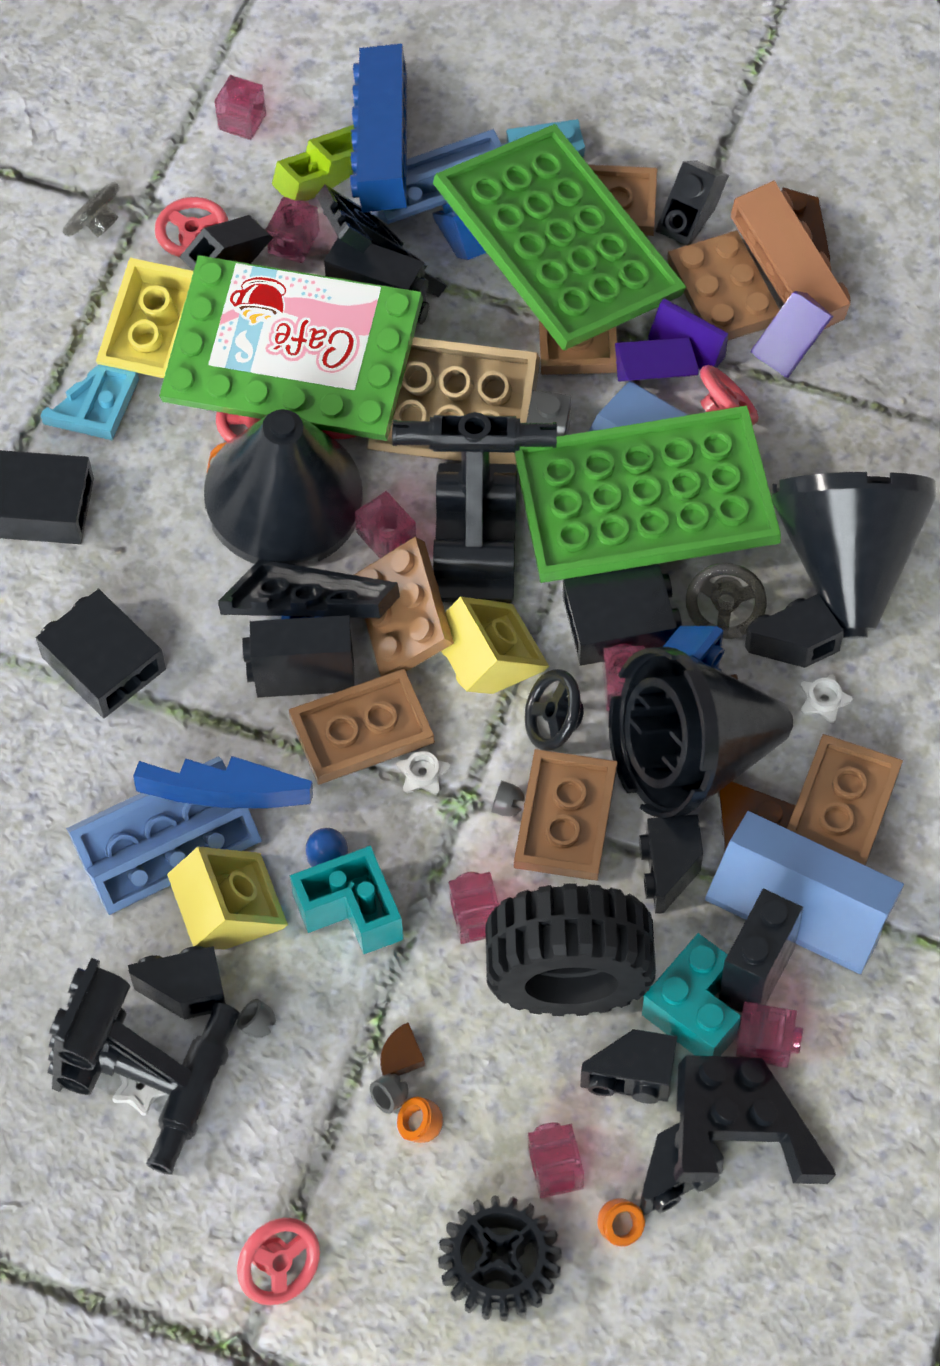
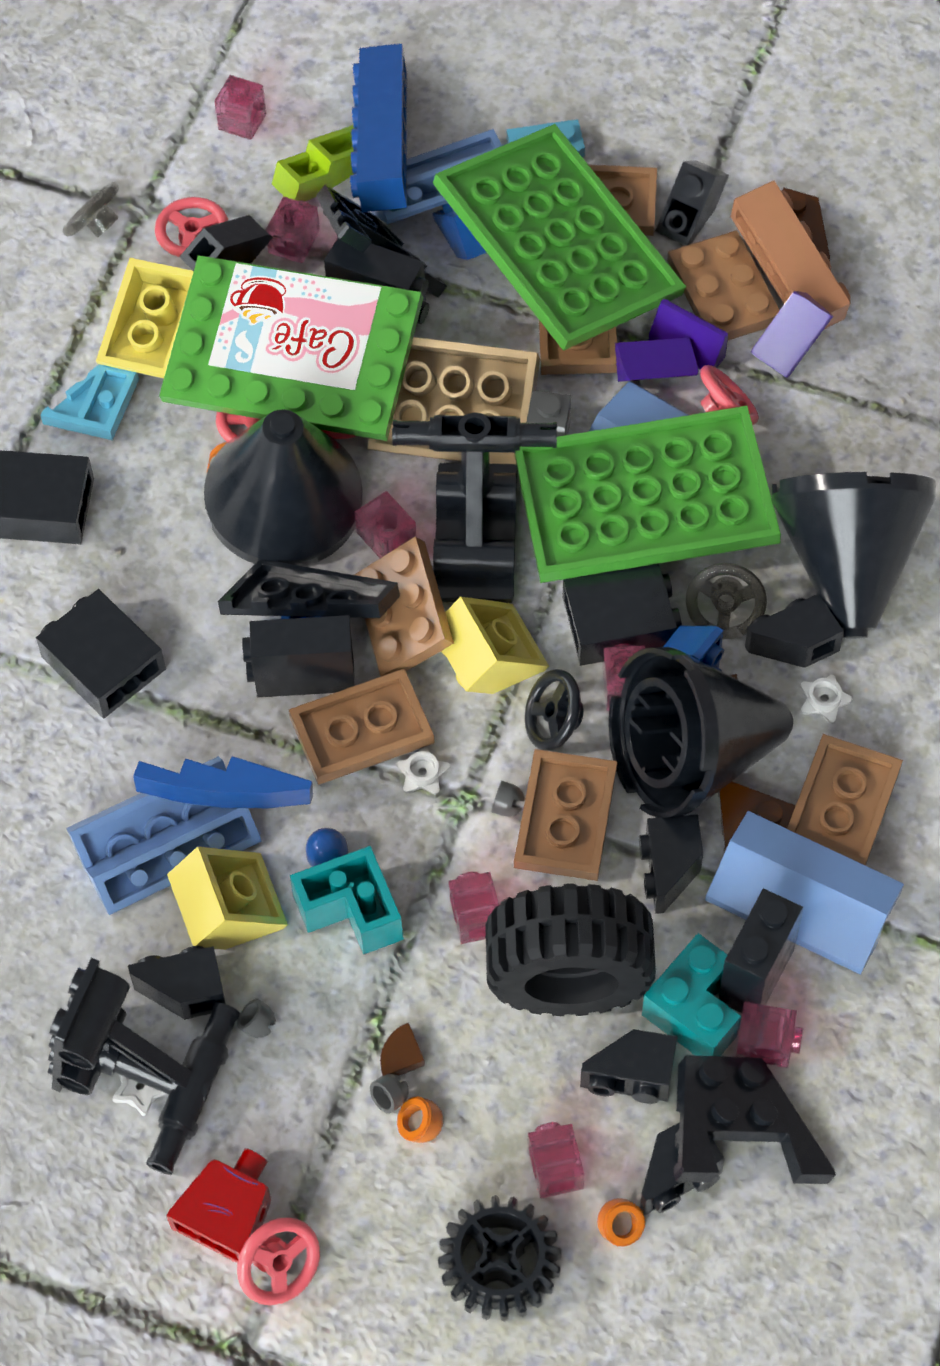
none -> red torso [166,1149,271,1263]

